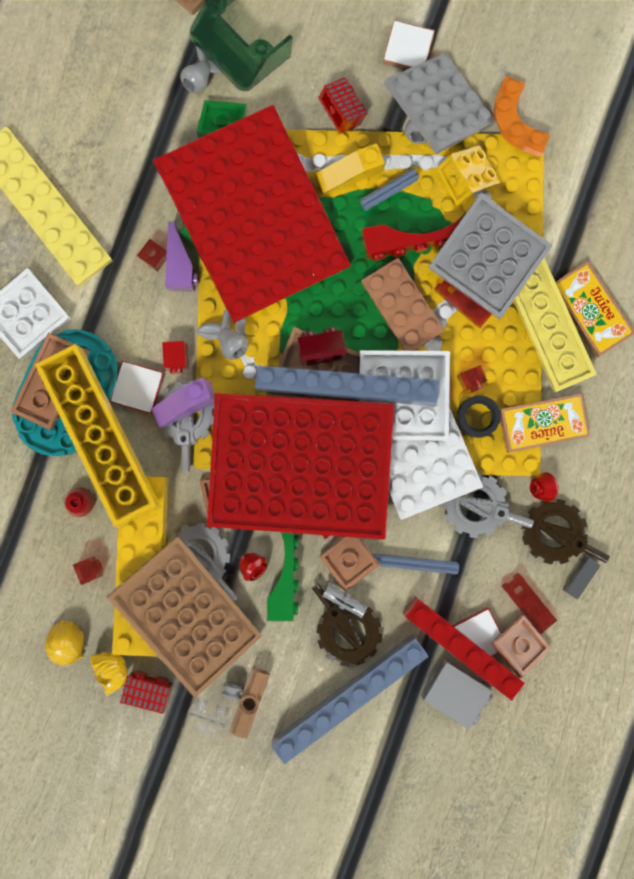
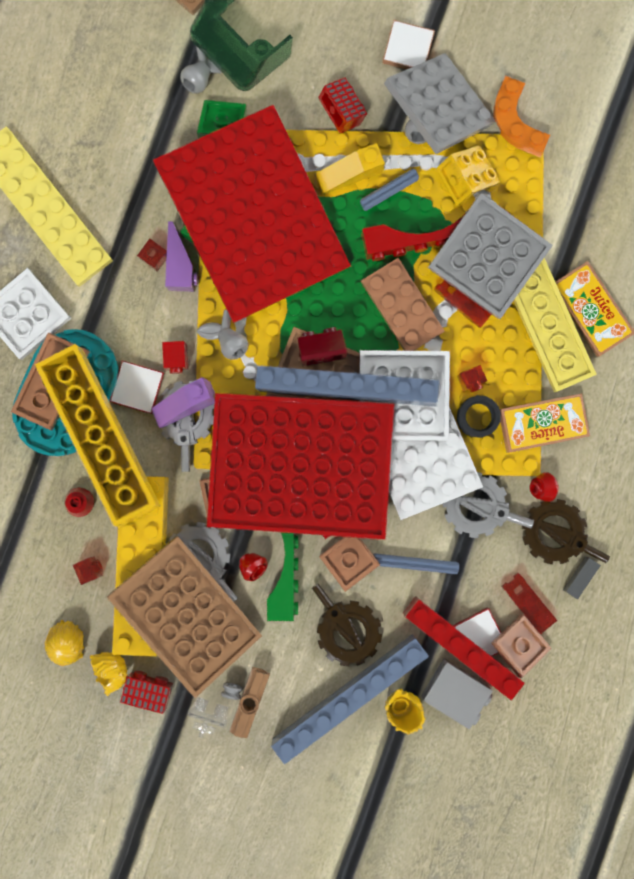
light grey pin [322,584,368,618] -> none
none -> yellow hair [385,688,426,735]

